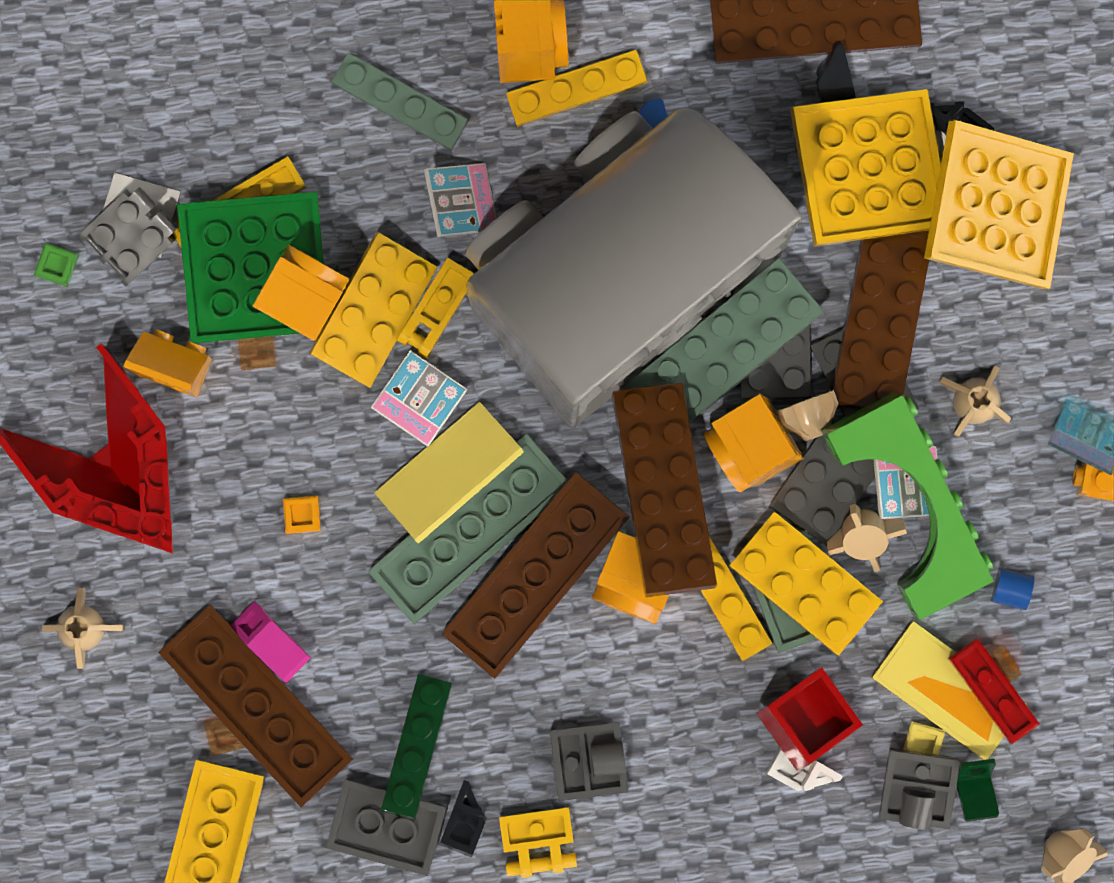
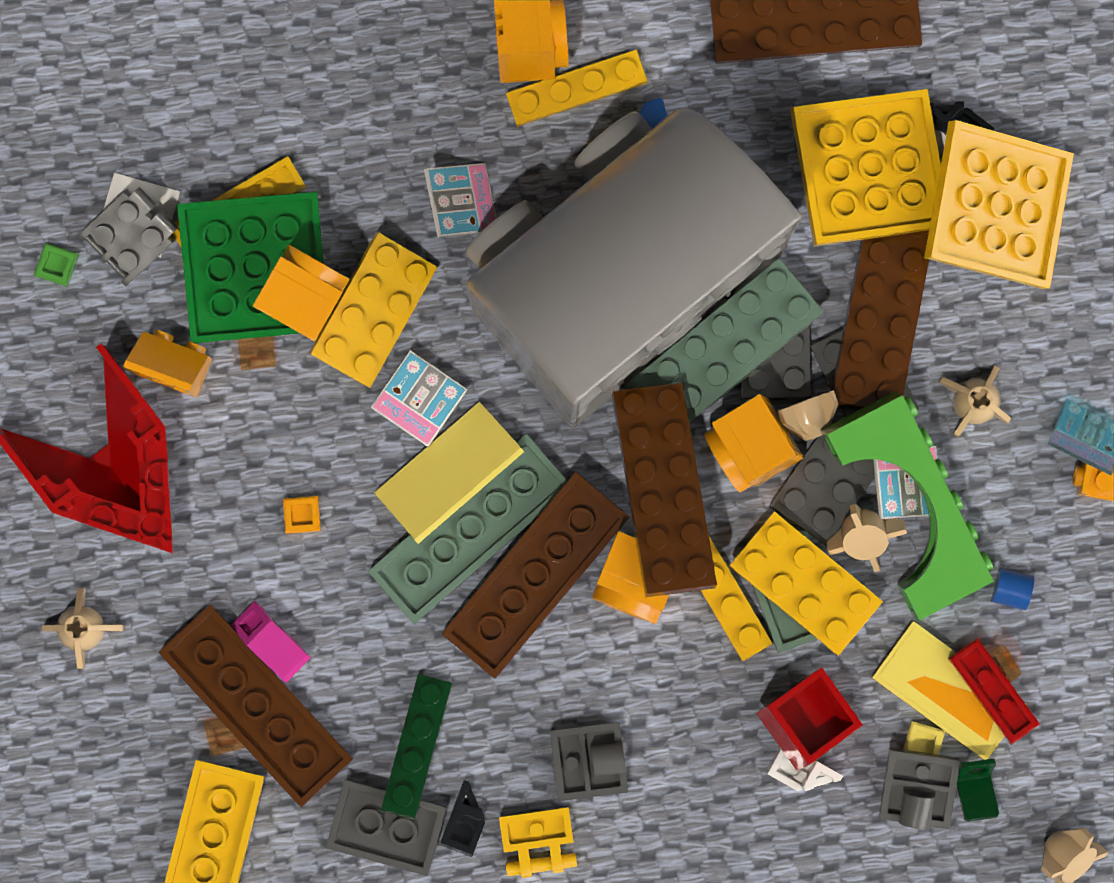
sand green plate [331,52,469,151] -> none
yellow plate [397,257,474,359] -> none
black slope [815,41,856,103] -> none

